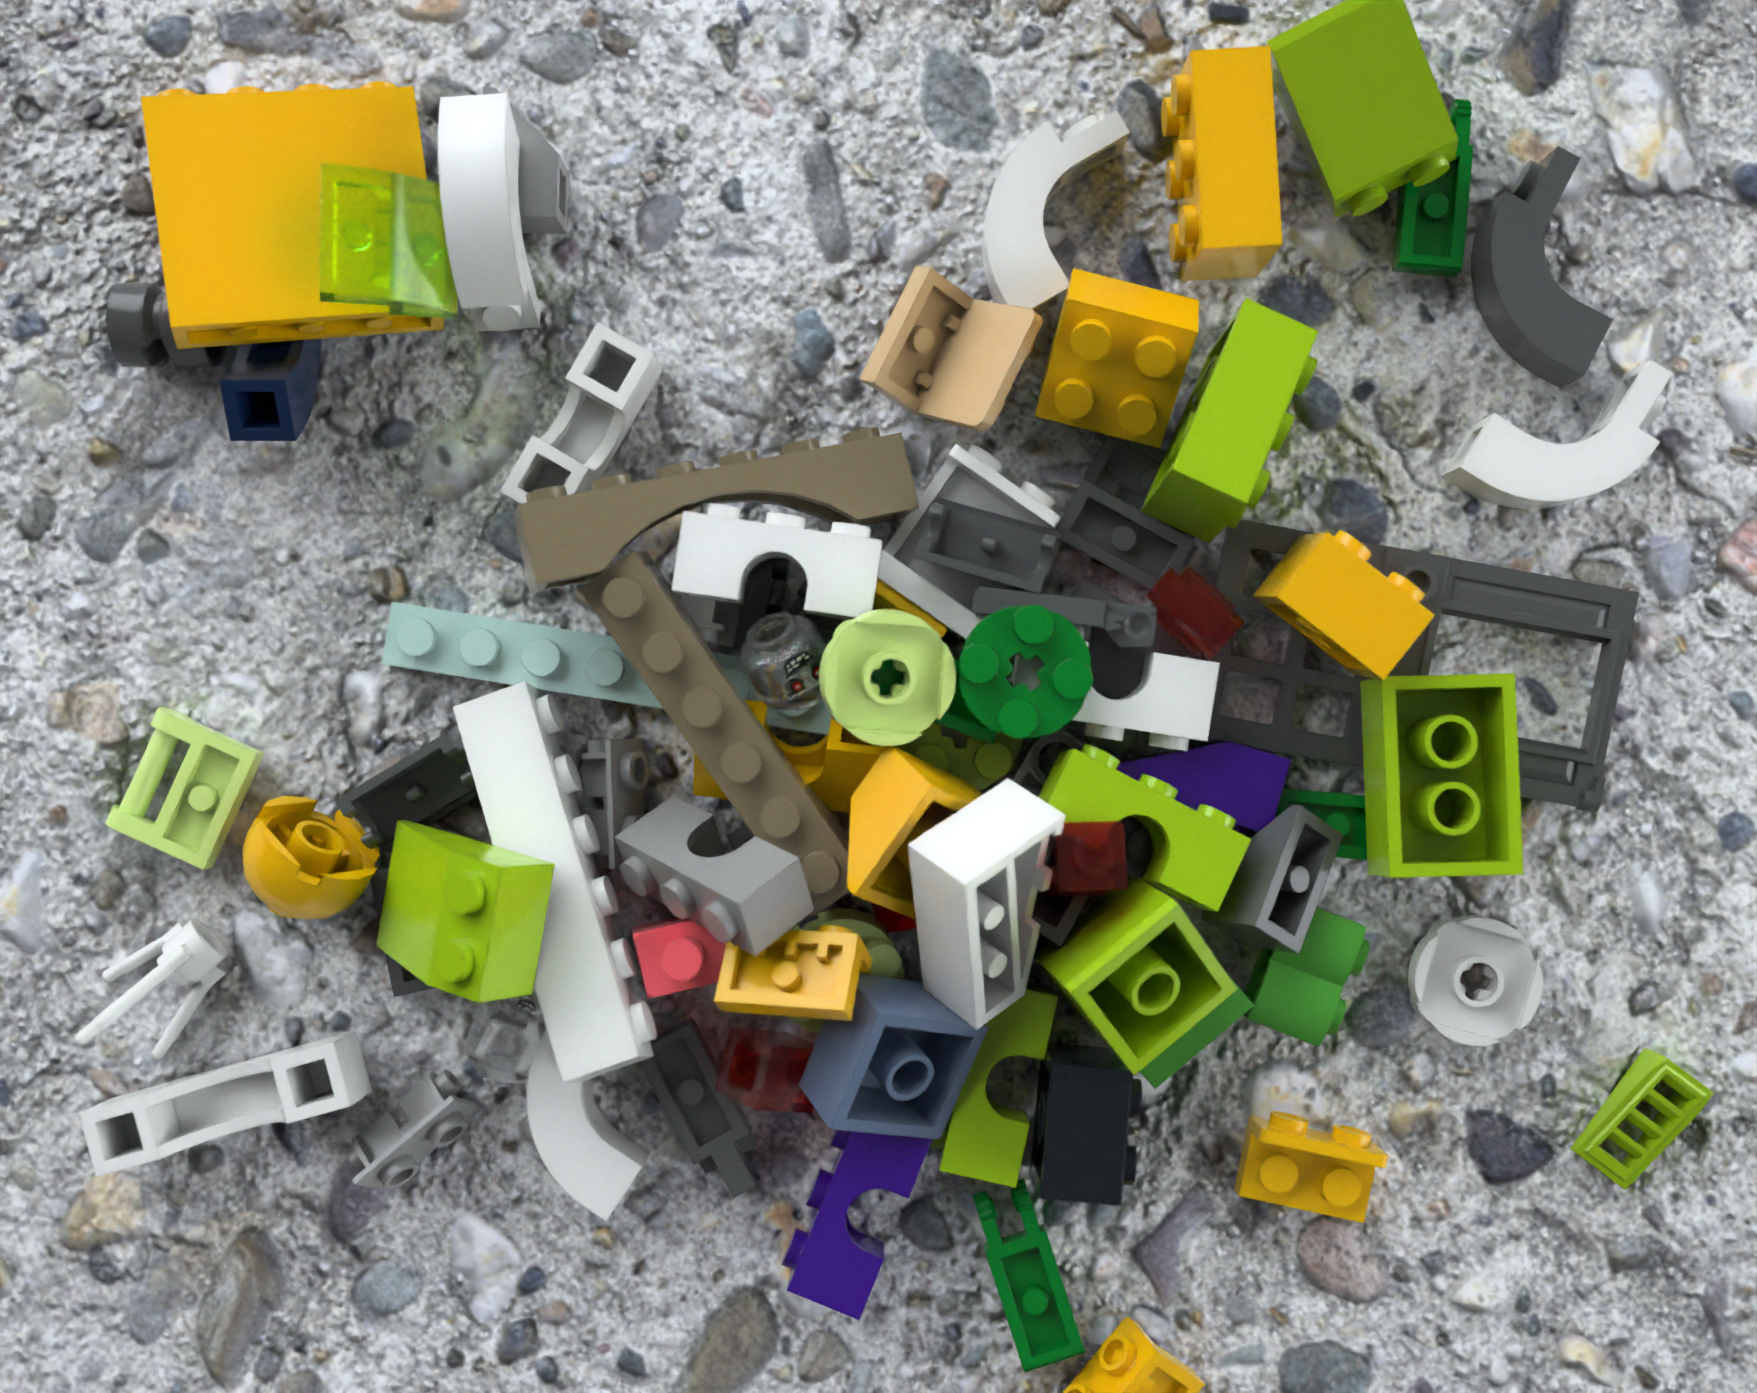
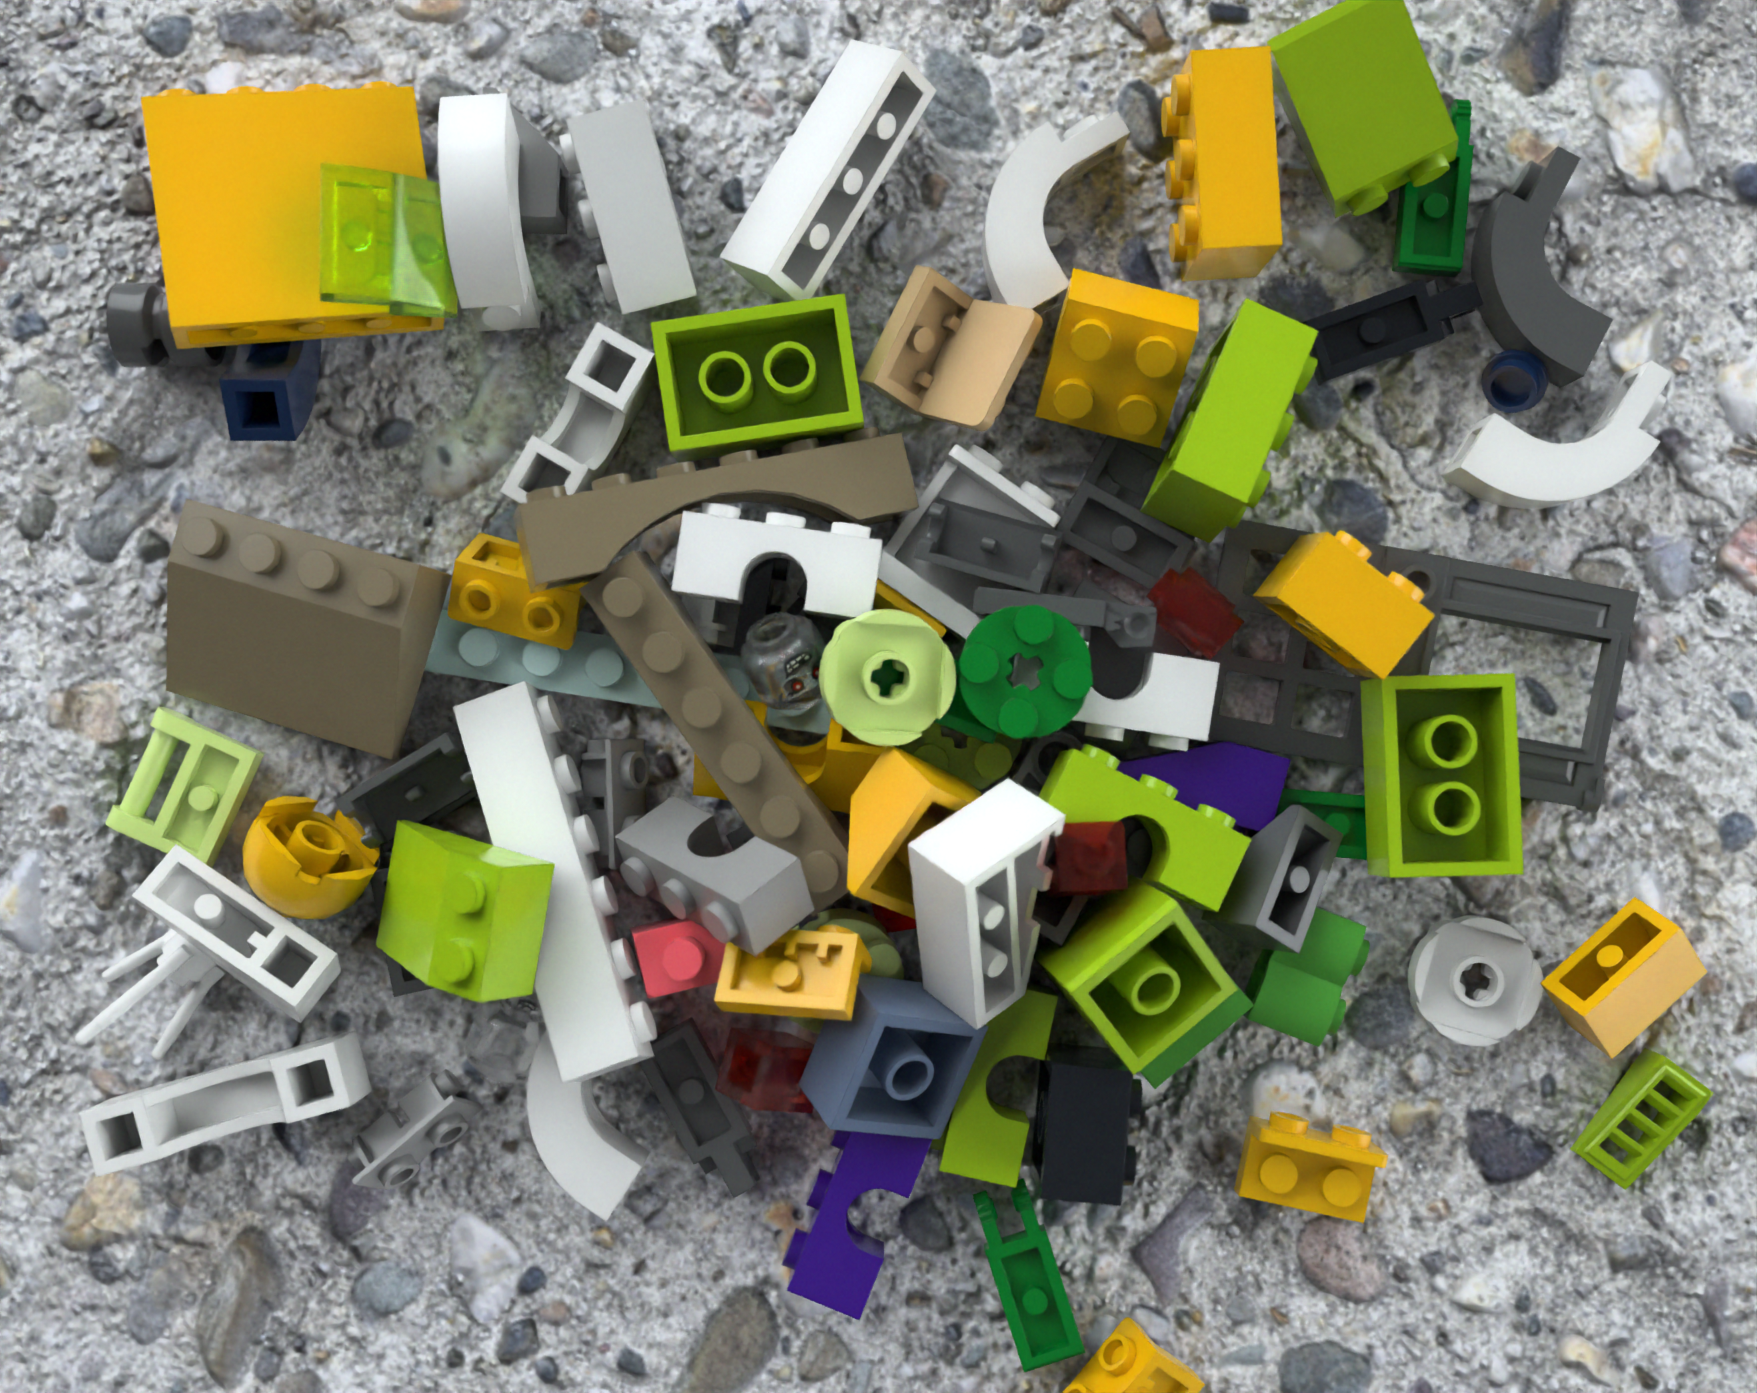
none -> white slope [132,844,341,1023]
none -> dark tan slope [166,498,452,760]
none -> yellow bracket [447,532,588,650]
none -> white wedge [559,99,698,315]
none -> lime brick [650,293,864,463]
none -> white brick [720,39,937,302]
none -> black hinge [1302,279,1483,386]
none -> dark blue plate [1481,350,1549,413]
none -> yellow brick [1540,897,1707,1059]

